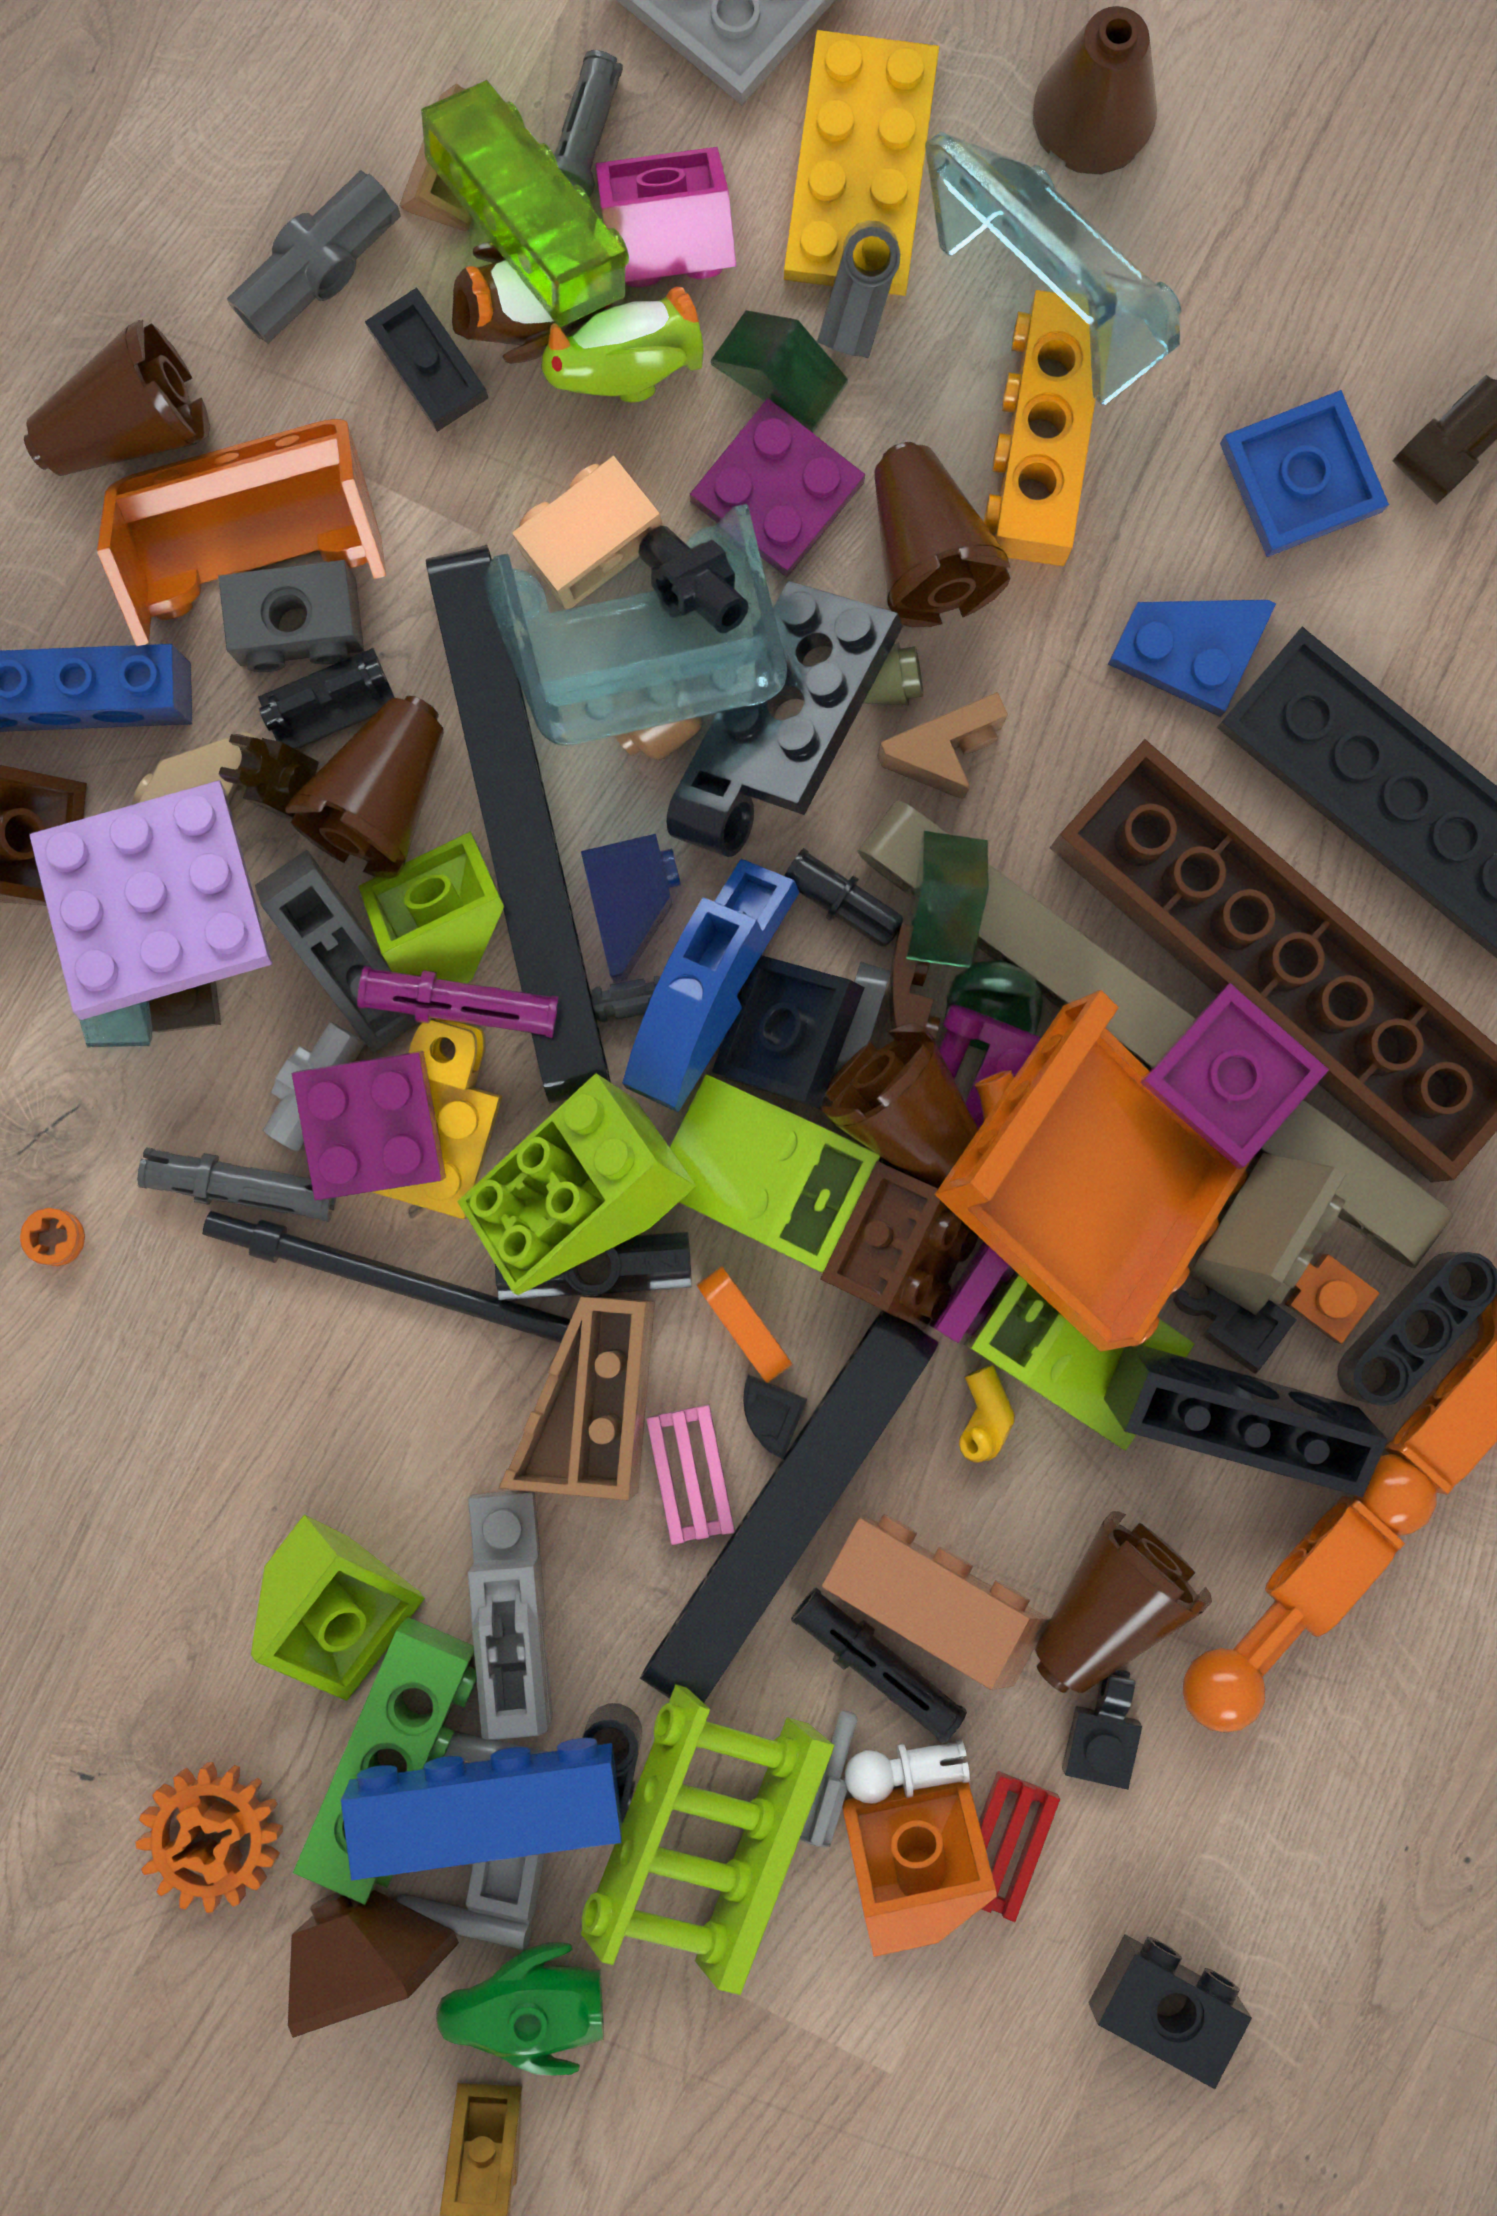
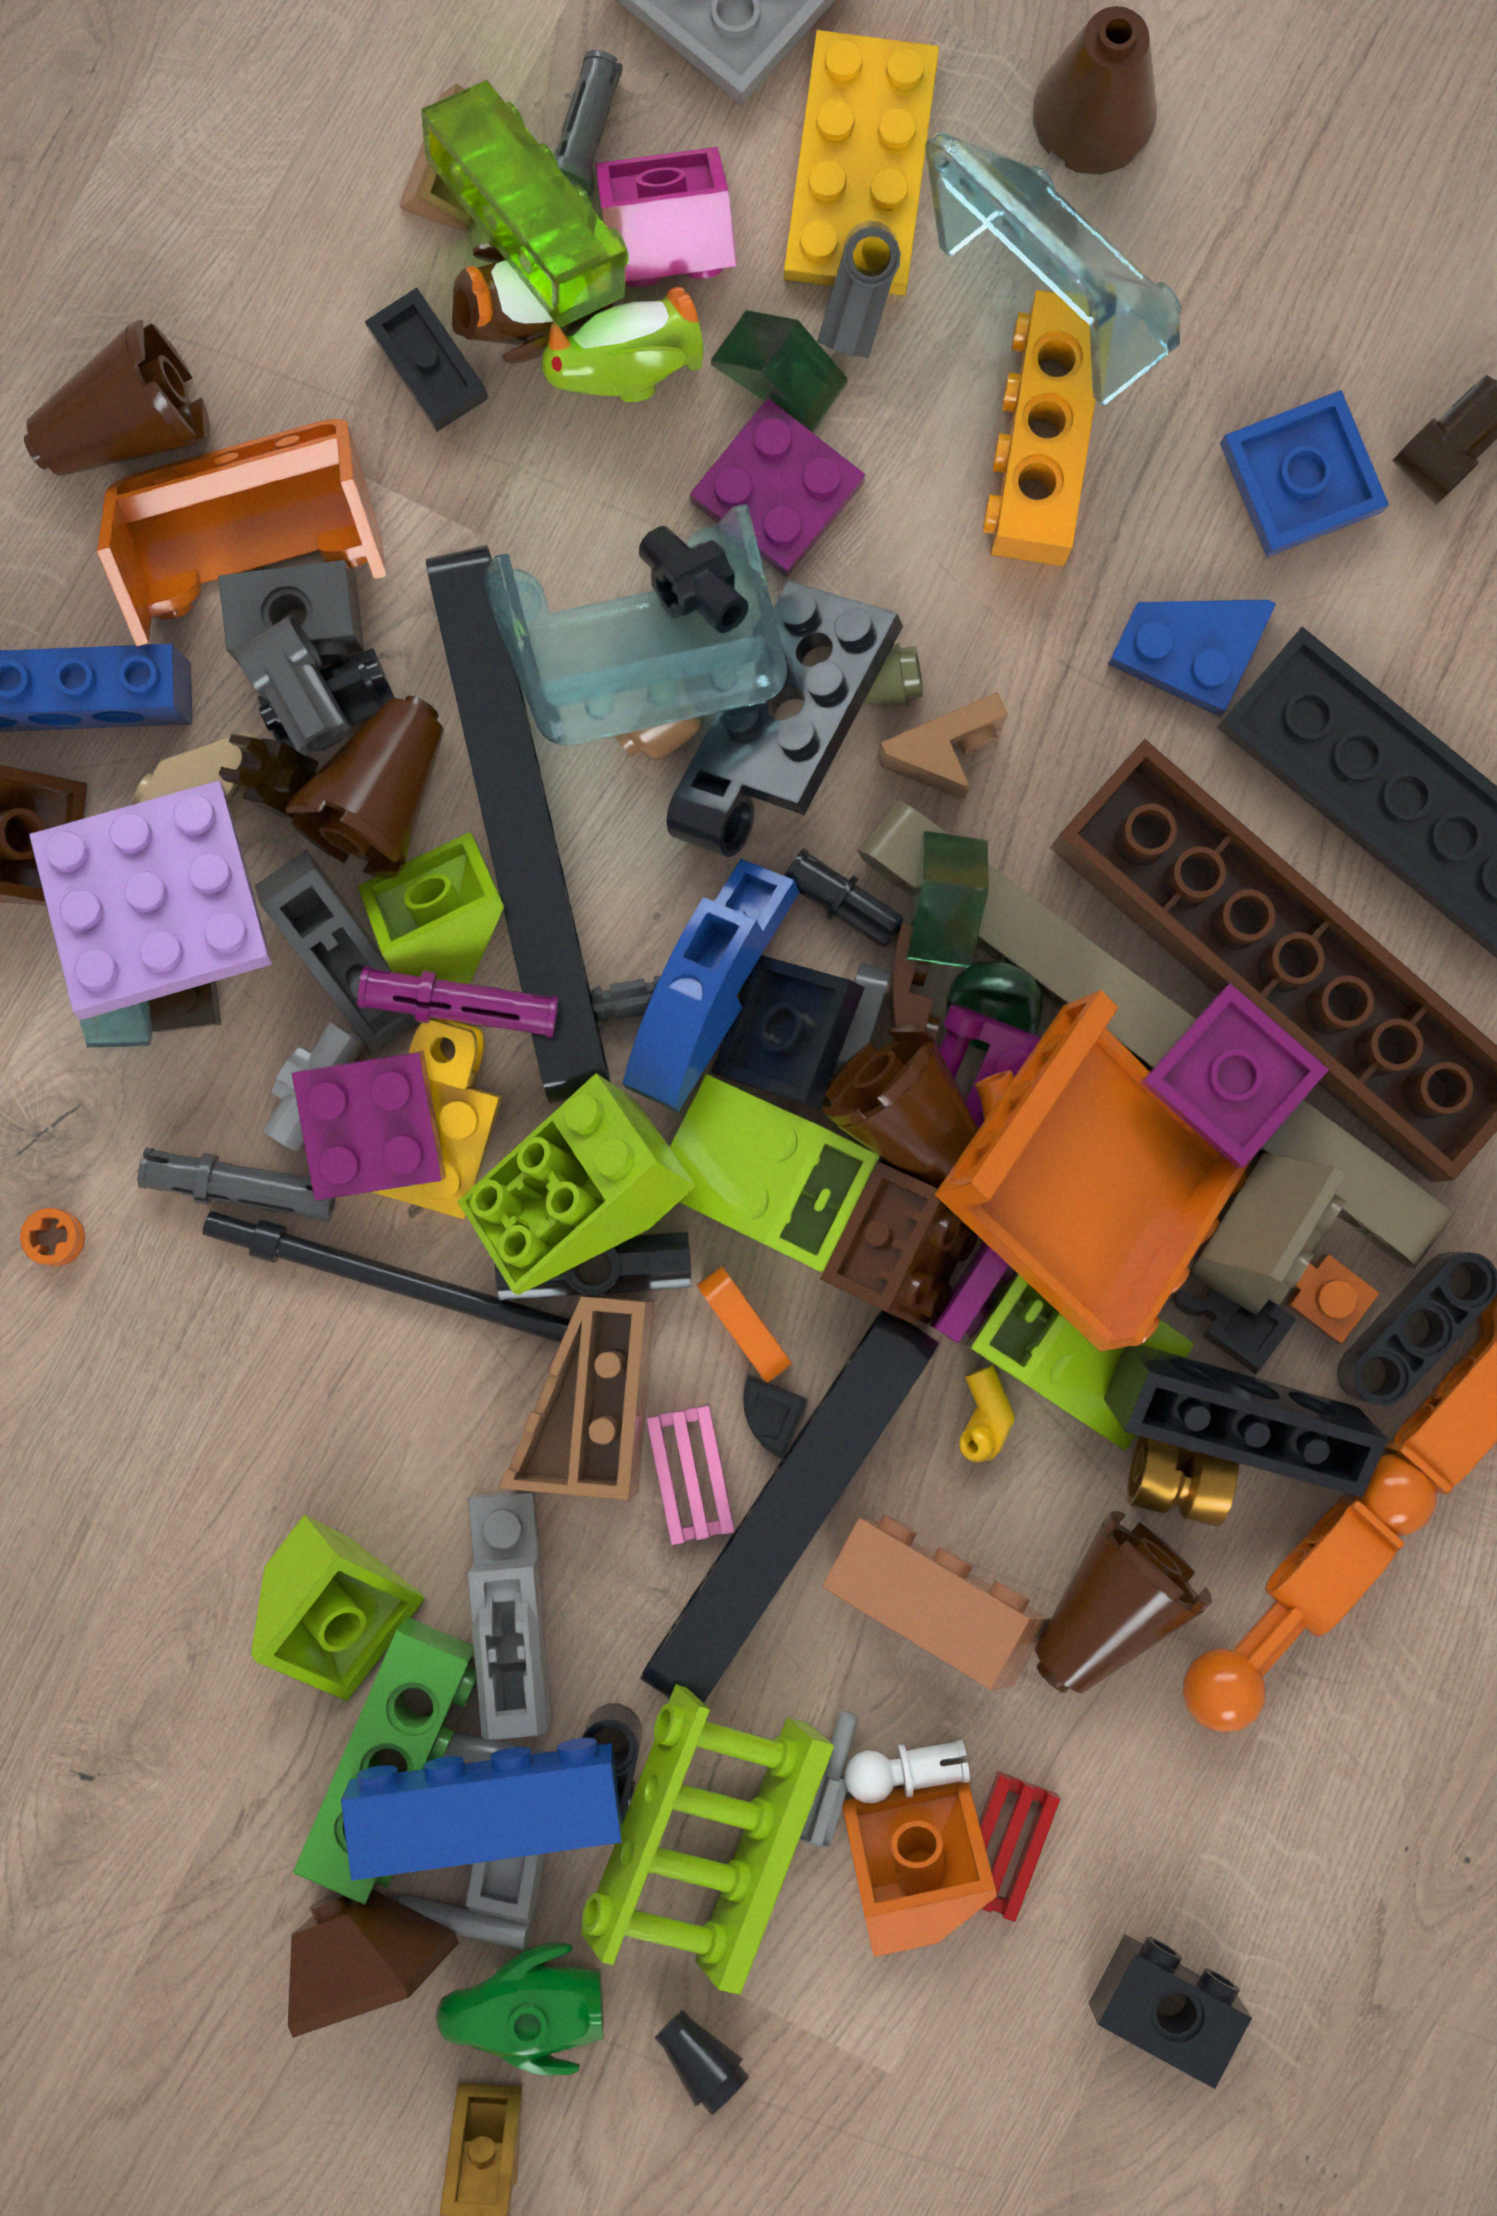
orange gear [135,1762,283,1913] -> none
dark grey piece [227,170,401,344] -> none
light nougat brick [512,456,663,612] -> none
clear blue slope [581,834,681,983] -> none
black pin [791,1588,967,1743] -> none
reddish brown cone [874,442,1011,627] -> none
black plate [1062,1669,1142,1790] -> none
none -> dark grey piece [235,615,351,756]
none -> black cone [654,2009,749,2115]
none -> pearl gold wheel [1127,1436,1239,1527]

